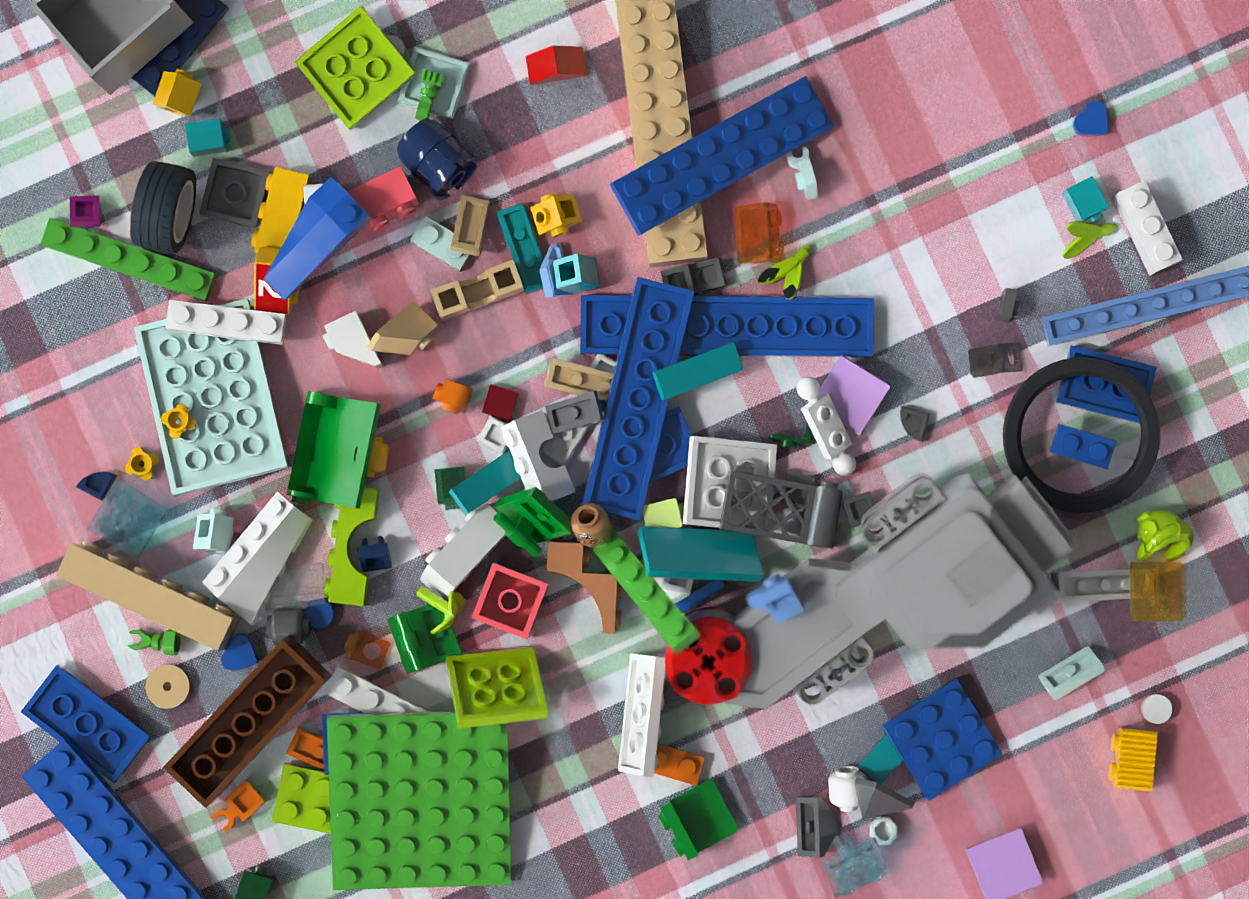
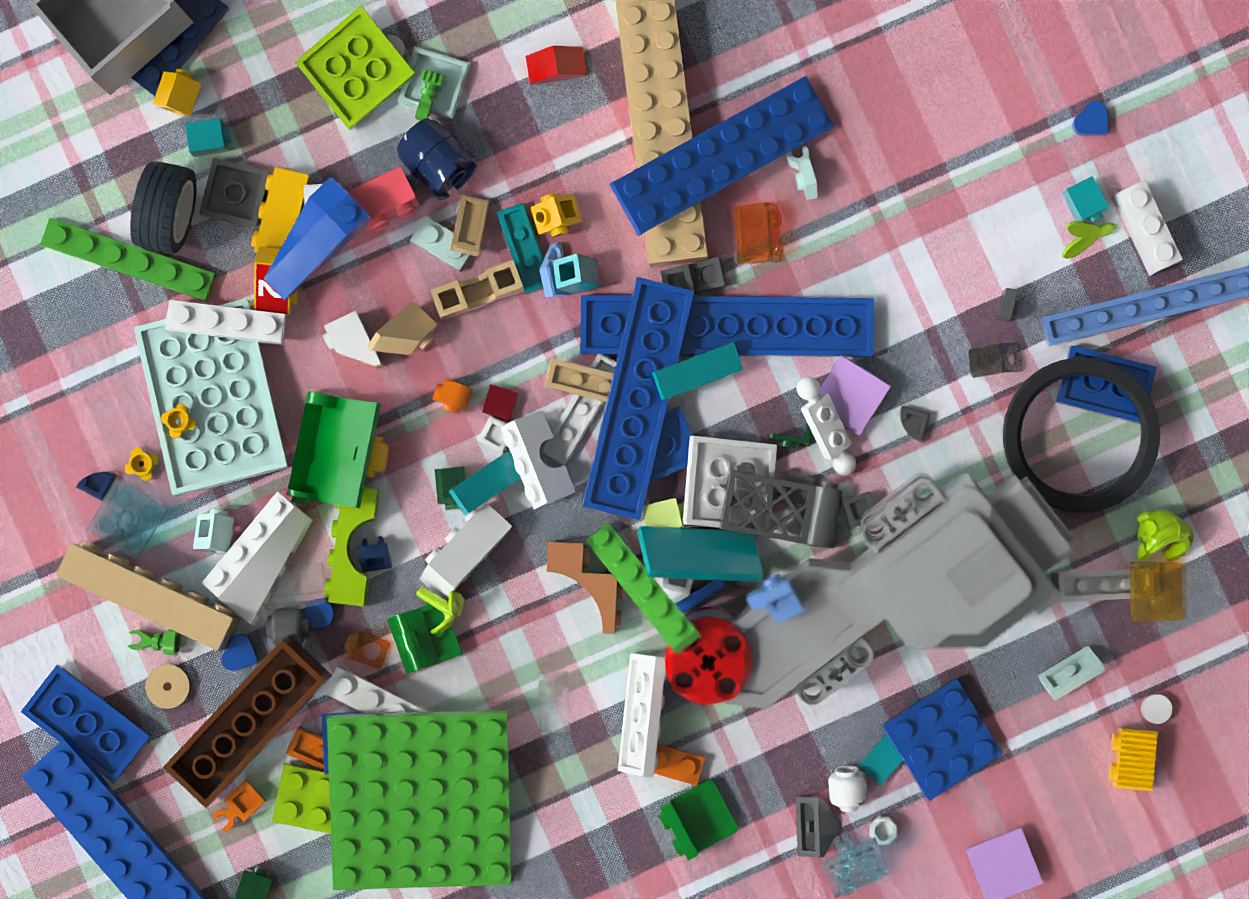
magenta plate [70,196,100,227] -> none
lime plate [446,647,548,729] -> none
coral brick [472,563,549,639] -> none
green plate [493,487,573,557] -> none
dark grey plate [545,391,606,435] -> none
medium nougat head [571,503,612,547] -> none
lime piece [758,244,811,300] -> none
dark grey slope [854,777,915,820] -> none
blue plate [1050,423,1117,469] -> none

